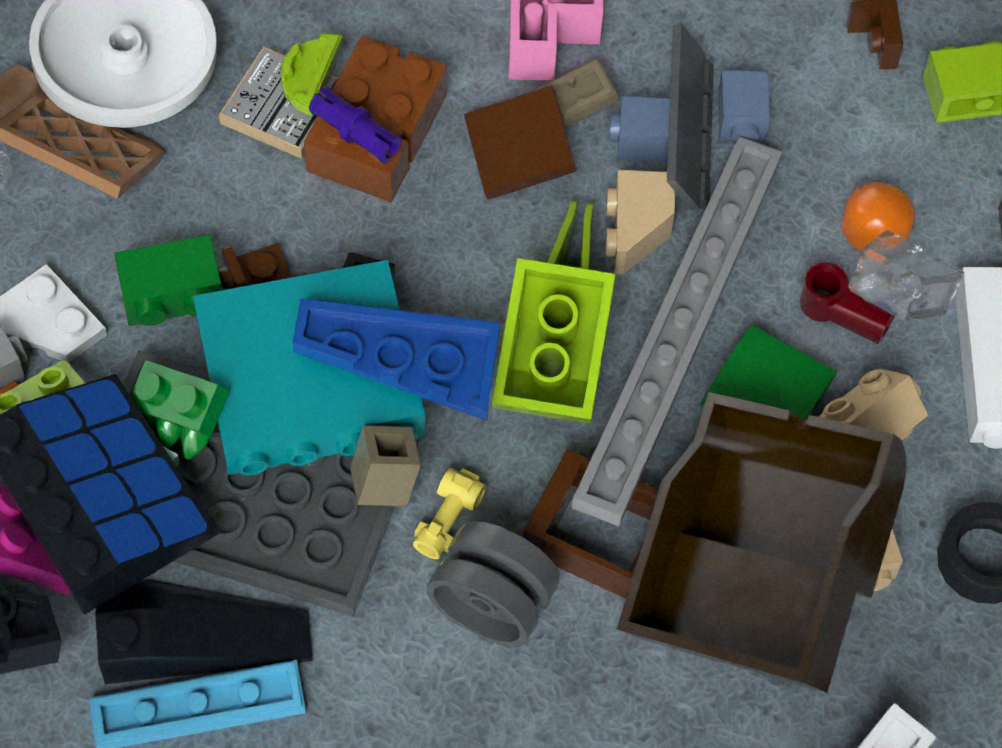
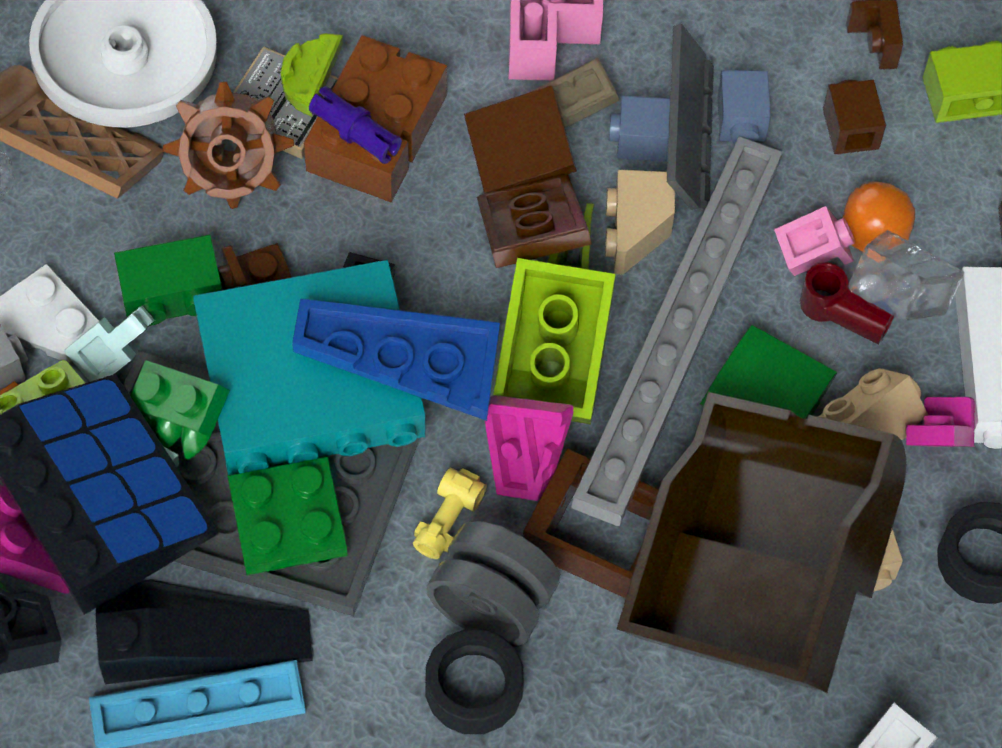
dark tan brick [350,426,421,506] -> none
none -> light aqua plate [64,306,155,382]
none -> dark orange brick [163,81,294,209]
none -> green plate [228,457,348,576]
none -> black tyre [425,629,523,734]
none -> reddish brown tile [477,173,592,268]
none -> dark pink wing [484,395,574,501]
none -> bright pink bracket [774,206,855,276]
none -> reddish brown brick [823,79,886,155]
none -> dark pink bracket [906,397,975,447]

